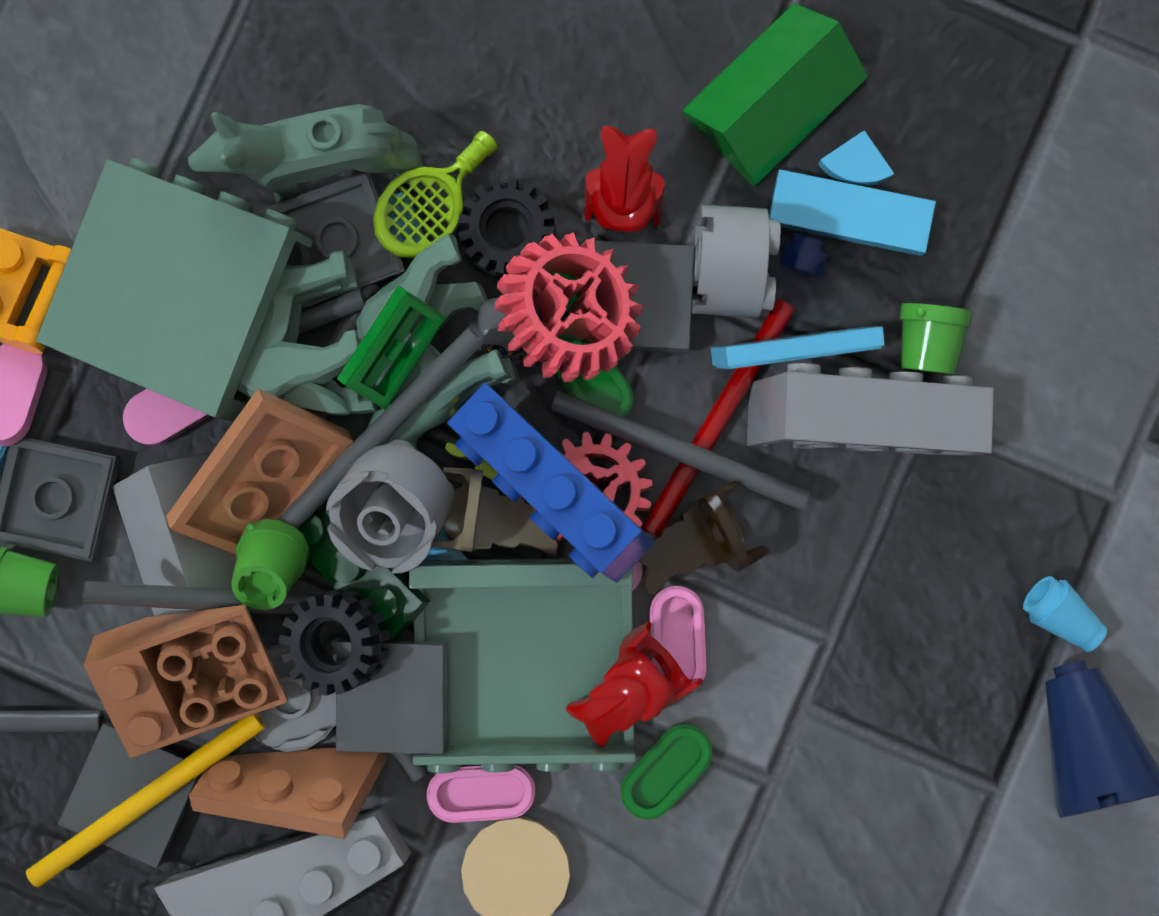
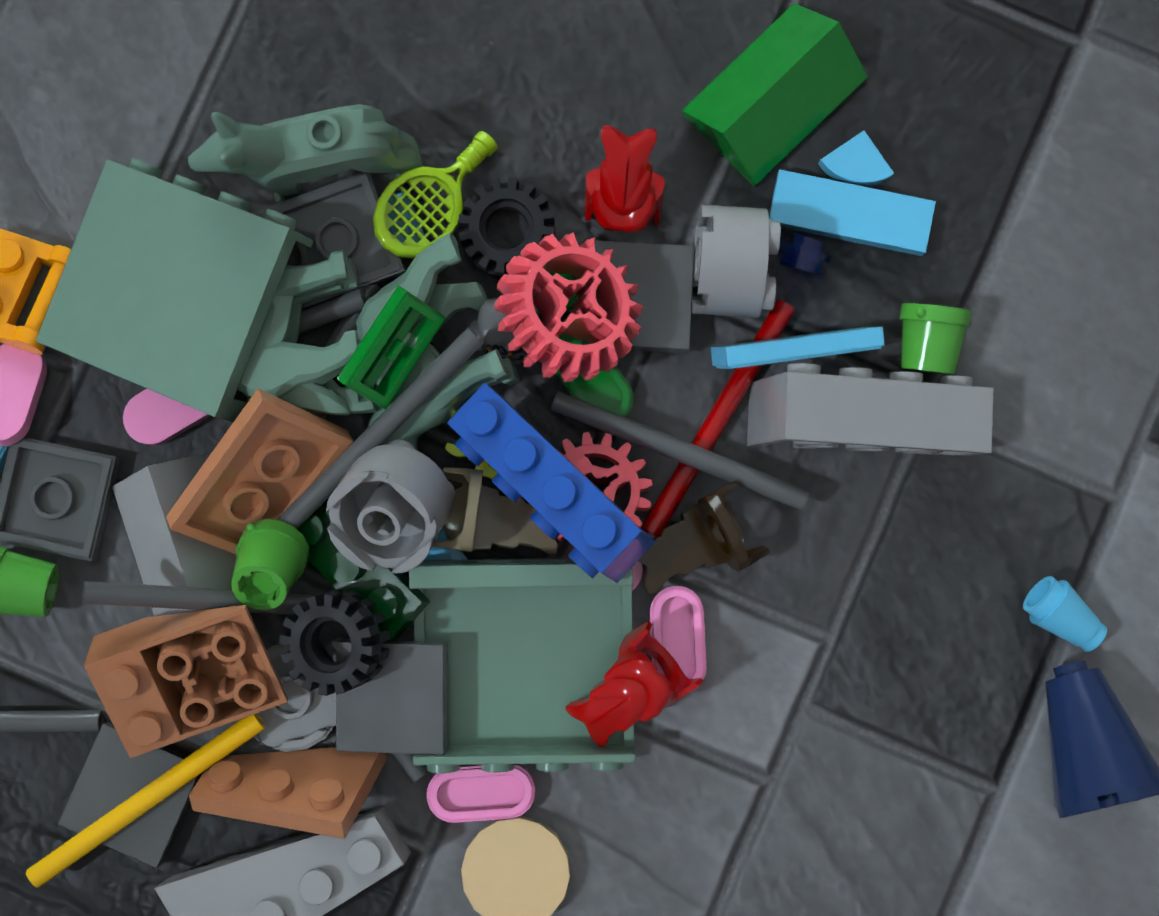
green tile [620,723,712,820] -> none

